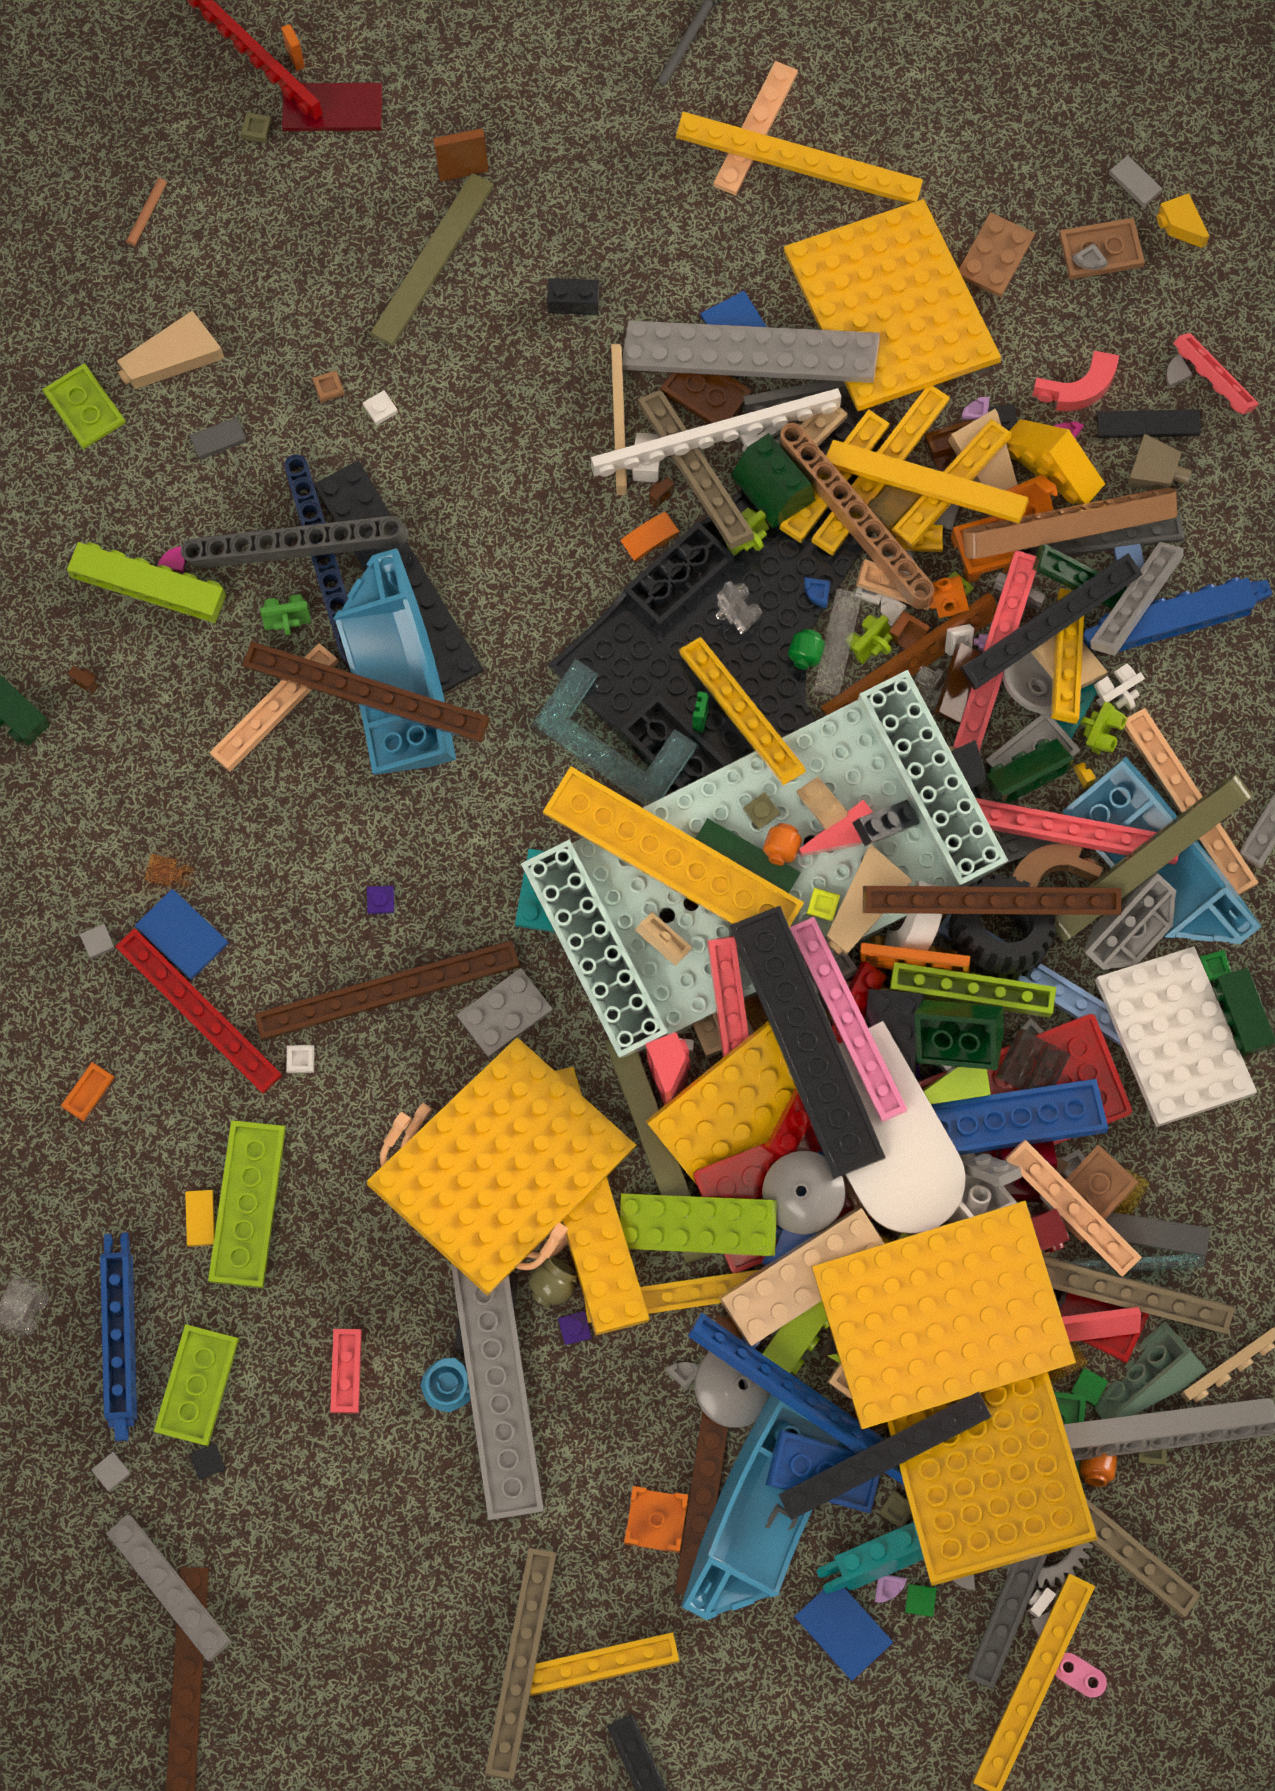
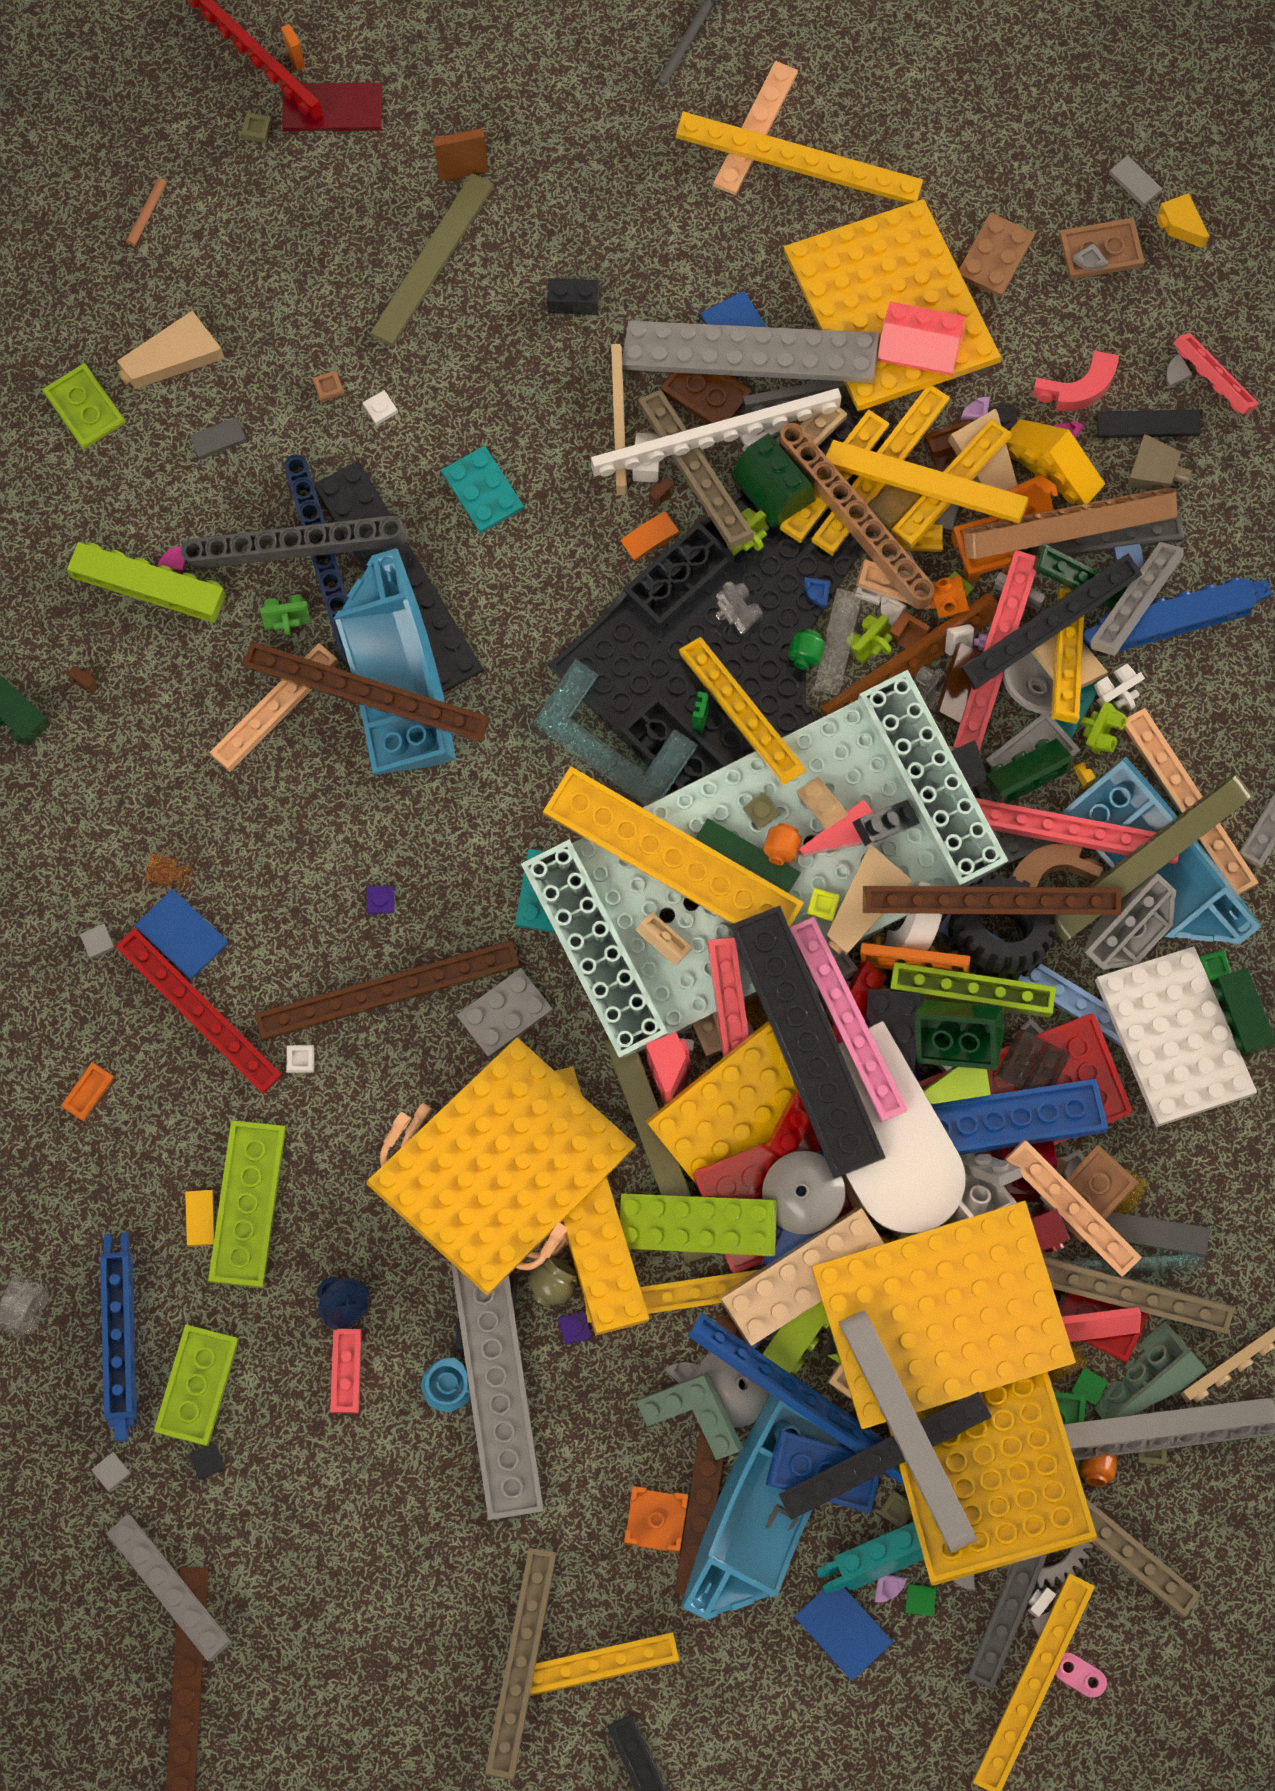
none -> dark blue tile [317,1277,370,1330]
none -> teal plate [441,445,524,534]
none -> sand green plate [636,1372,743,1460]
none -> light grey beam [839,1309,977,1553]
none -> coral slope [877,301,965,376]

